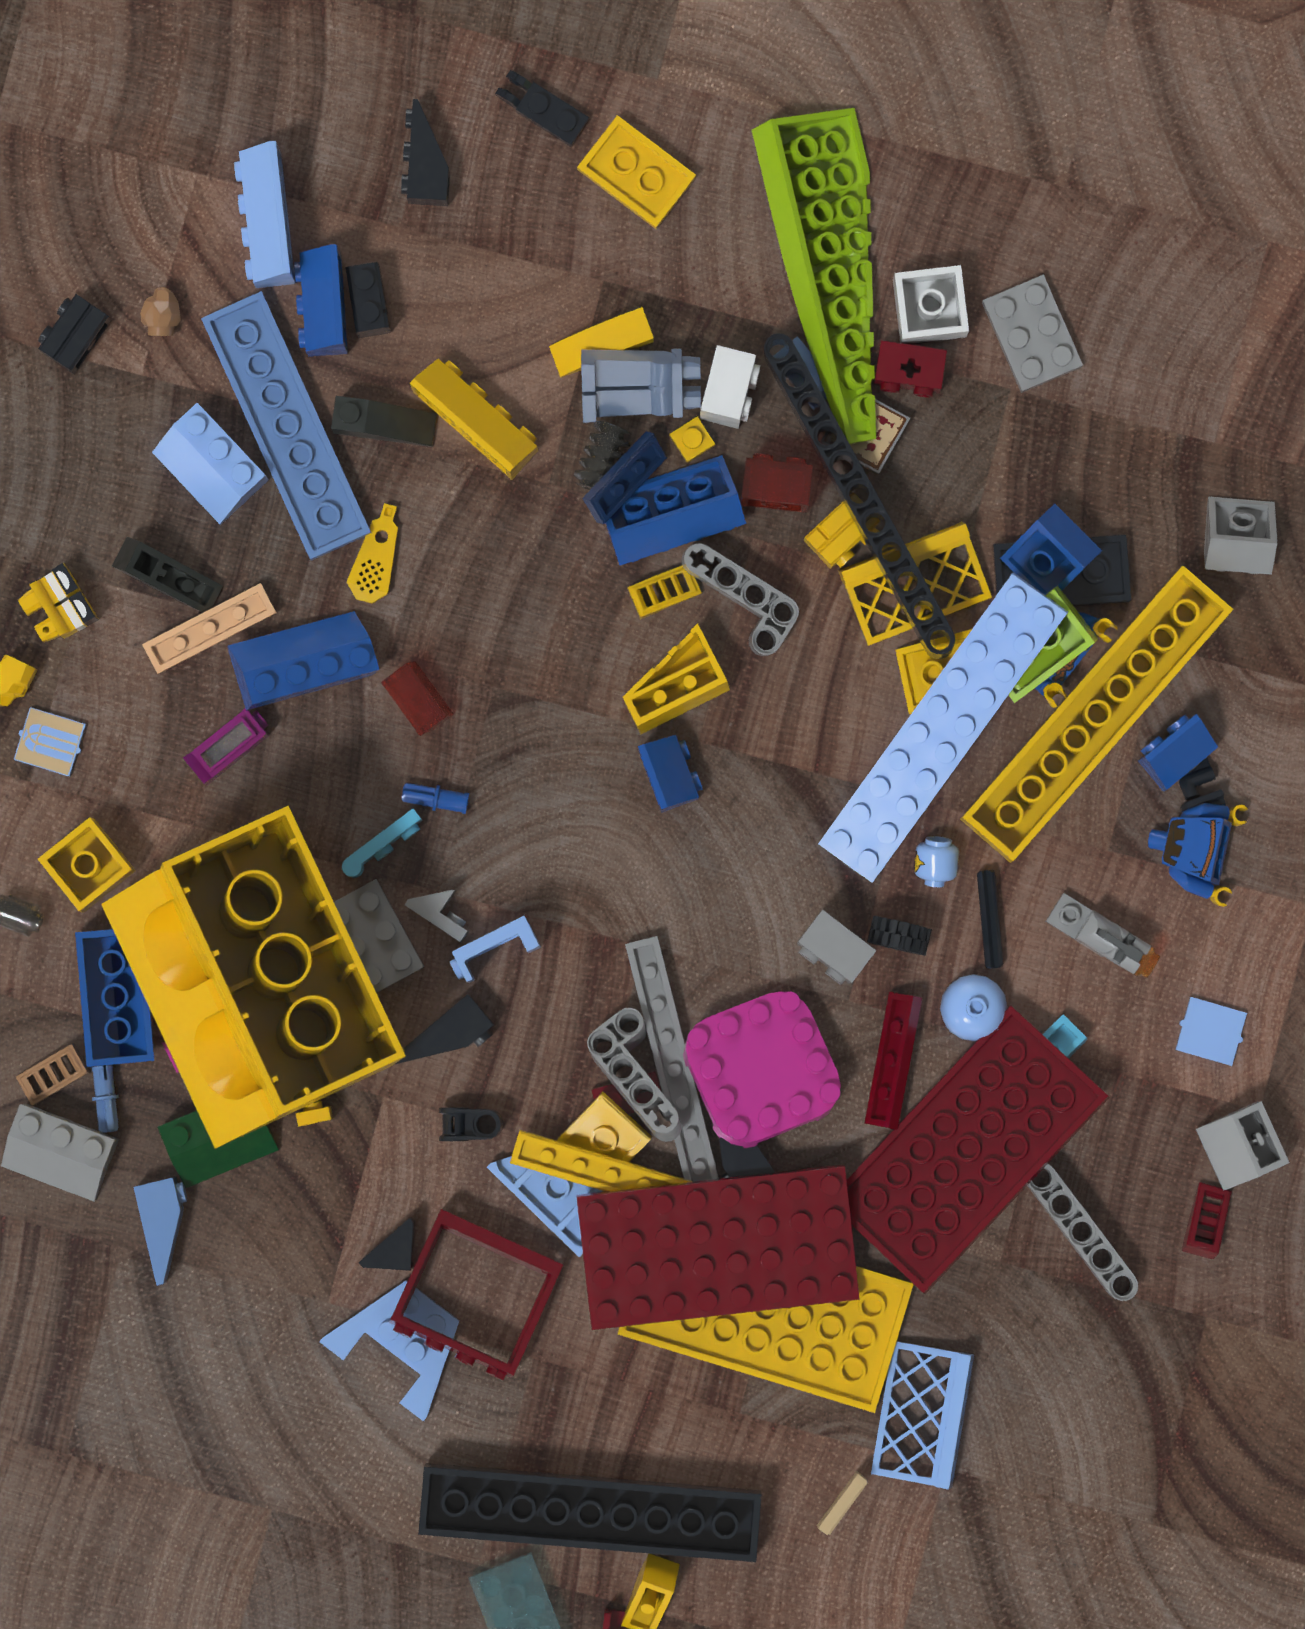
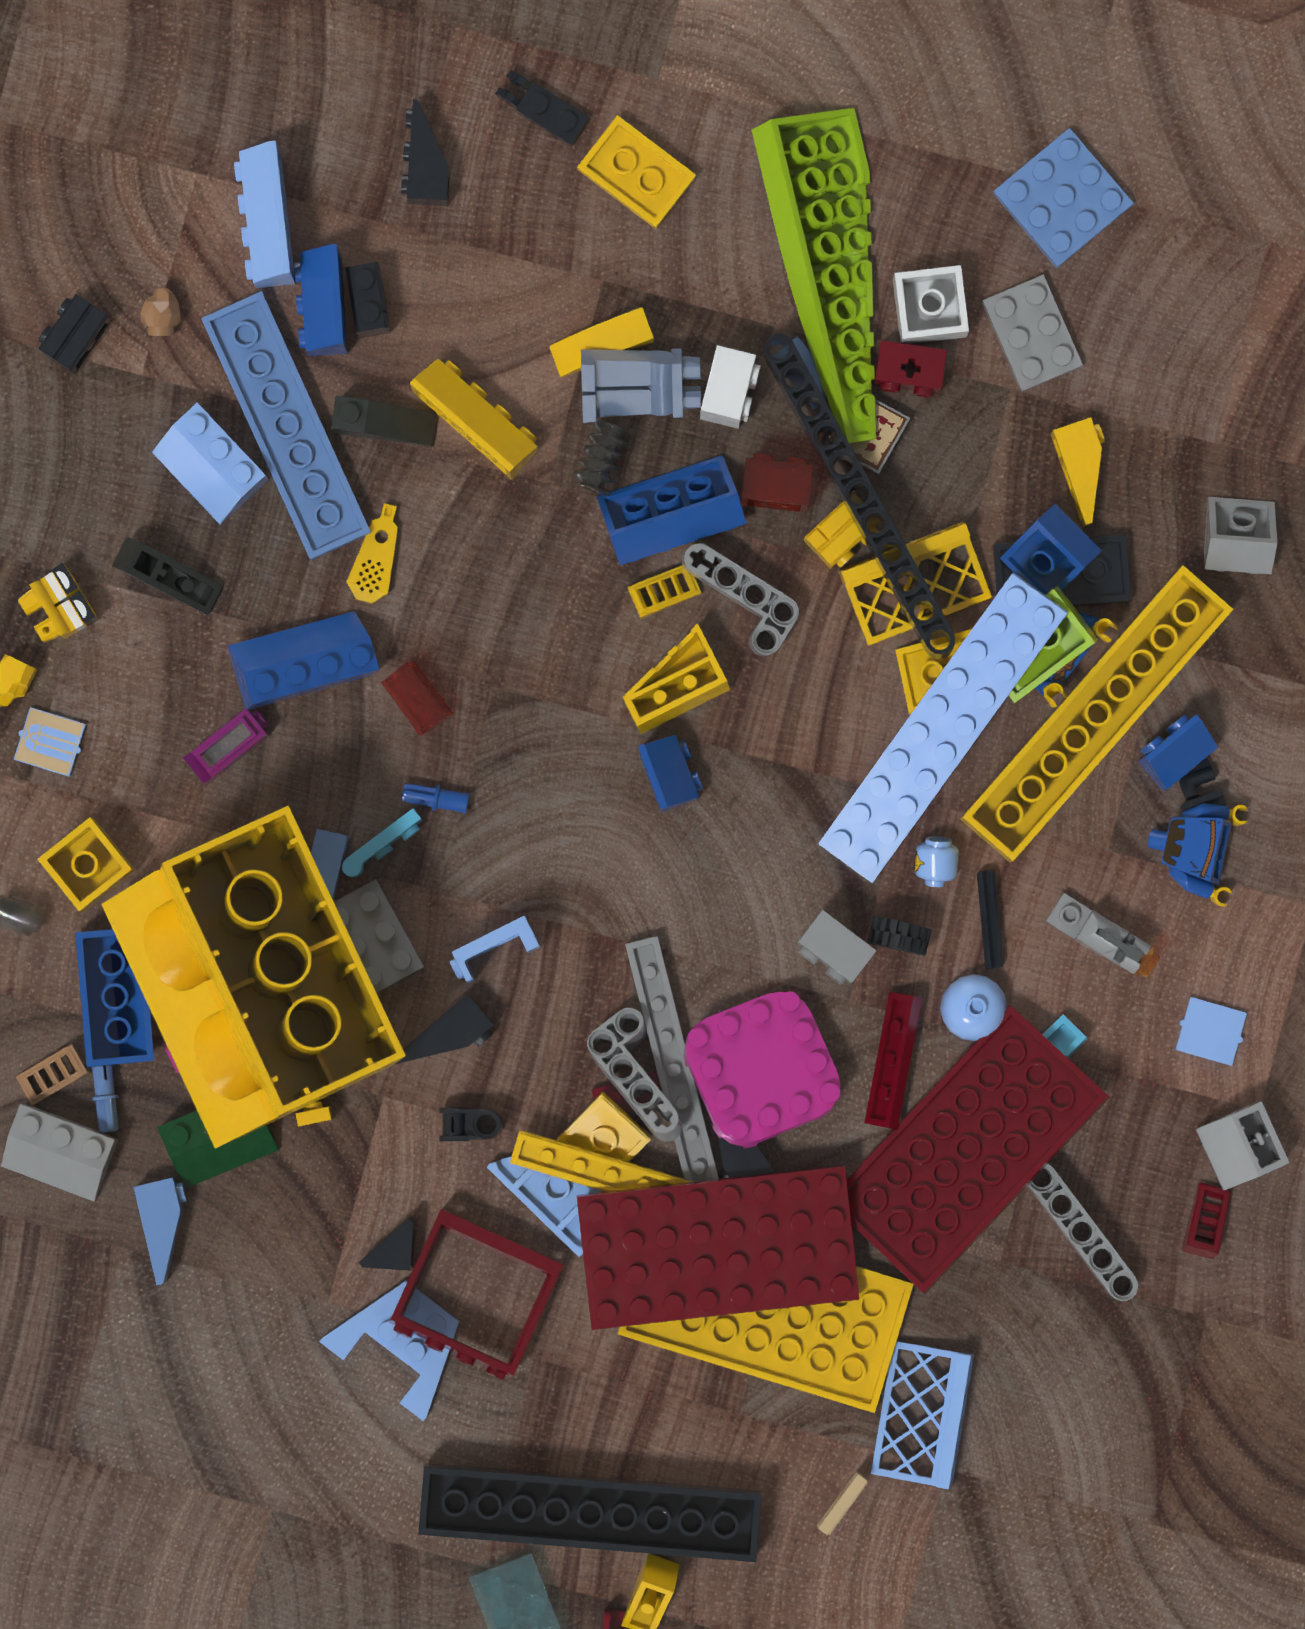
light nougat plate [142,583,277,674] -> none
light grey slope [405,890,469,943] -> none
dark blue tile [582,431,667,524] -> none
yellow plate [669,416,715,463] -> none
none -> medium blue slope [311,829,349,902]
none -> medium blue plate [993,128,1134,269]
none -> yellow slope [1050,417,1105,528]

